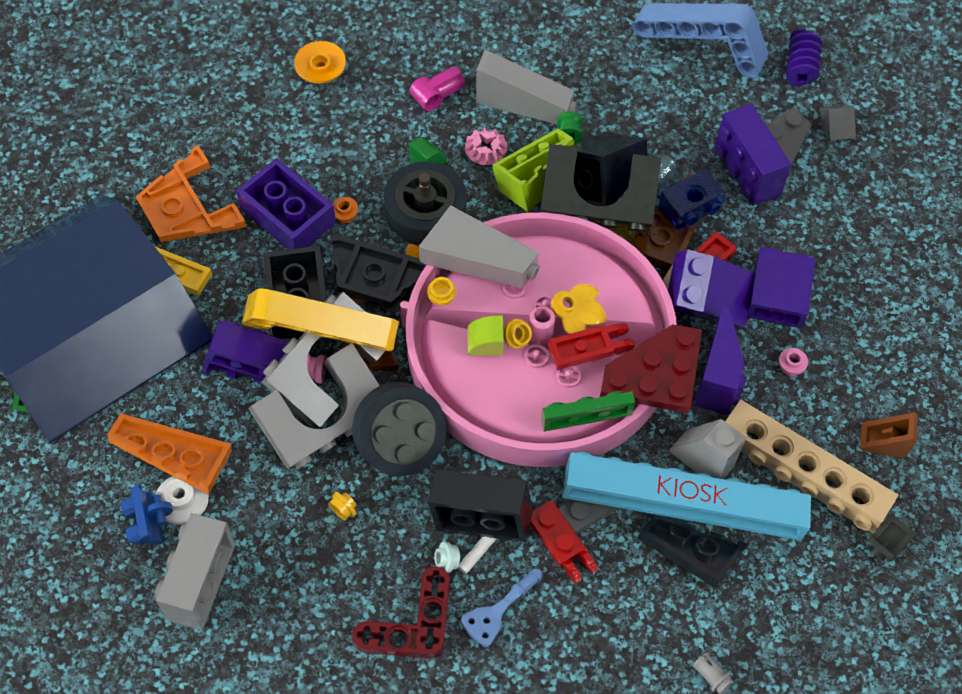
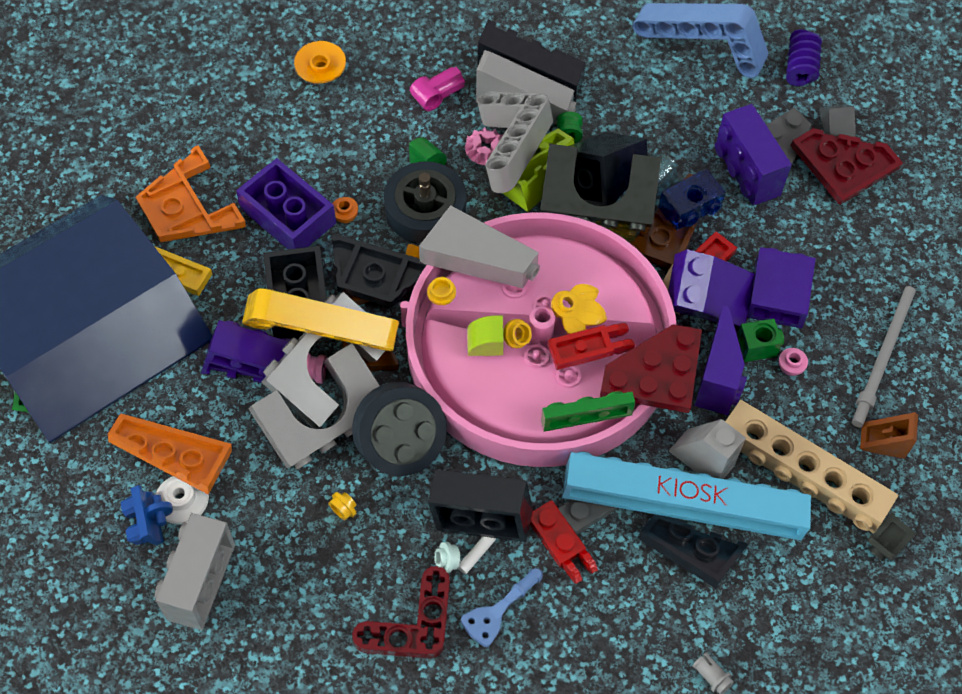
none -> light grey beam [477,91,553,193]
none -> black wedge [478,19,586,102]
none -> green brick [737,319,784,362]
none -> dark red plate [790,128,903,205]
none -> light grey bar [851,286,916,428]

